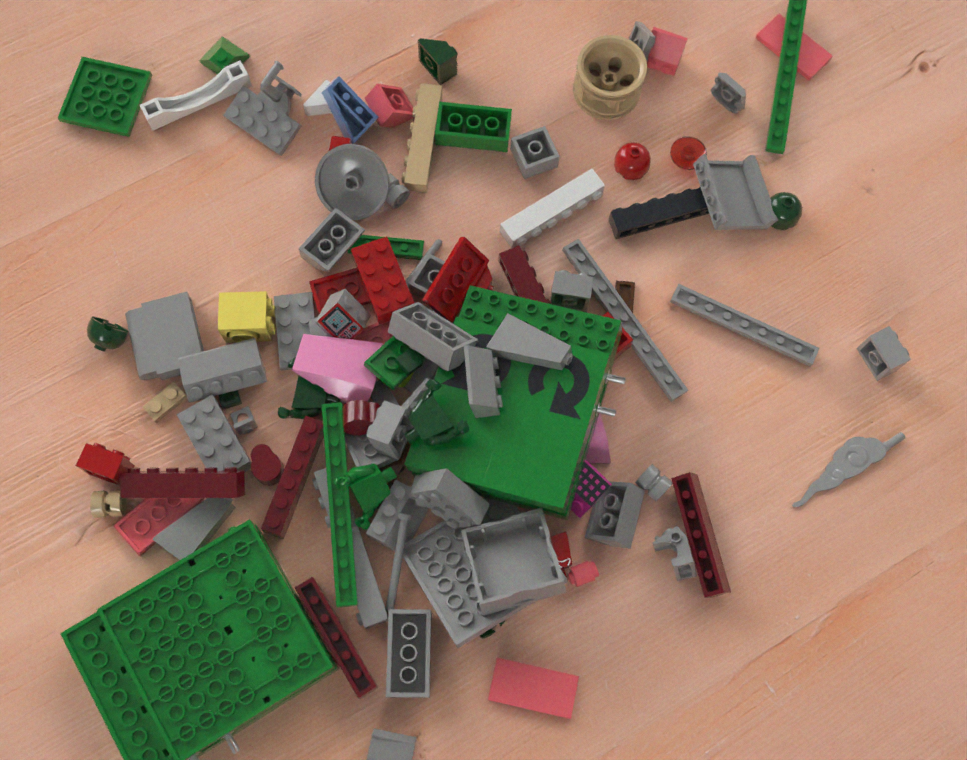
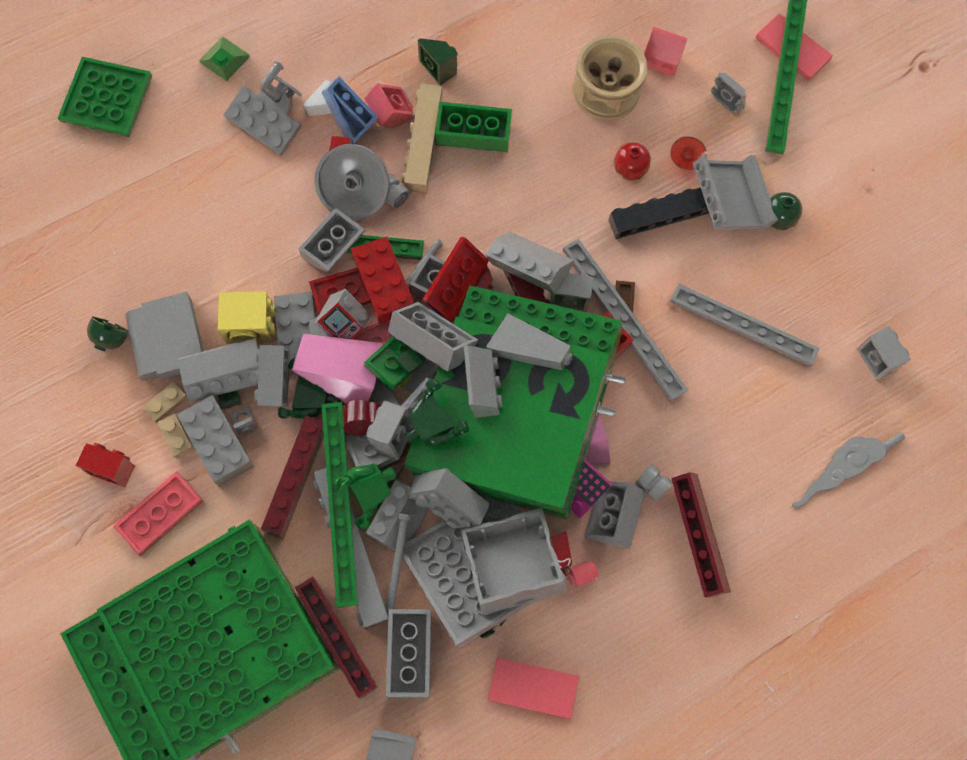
tan wheel [90,490,127,518] -> none
dark red brick [120,467,245,498] -> none
white arch [140,61,252,131] -> none
light grey slope [152,498,236,560] -> none
dark red piece [250,444,284,486] -> none
white brick [500,169,605,248] -> none
light grey brick [510,126,560,179] -> none
light grey plate [629,21,656,61] -> none
light grey tile [653,526,697,581] -> none
none -> tan plate [157,414,193,458]
none -> light grey slope [254,345,290,407]
none -> light grey slope [485,232,575,294]

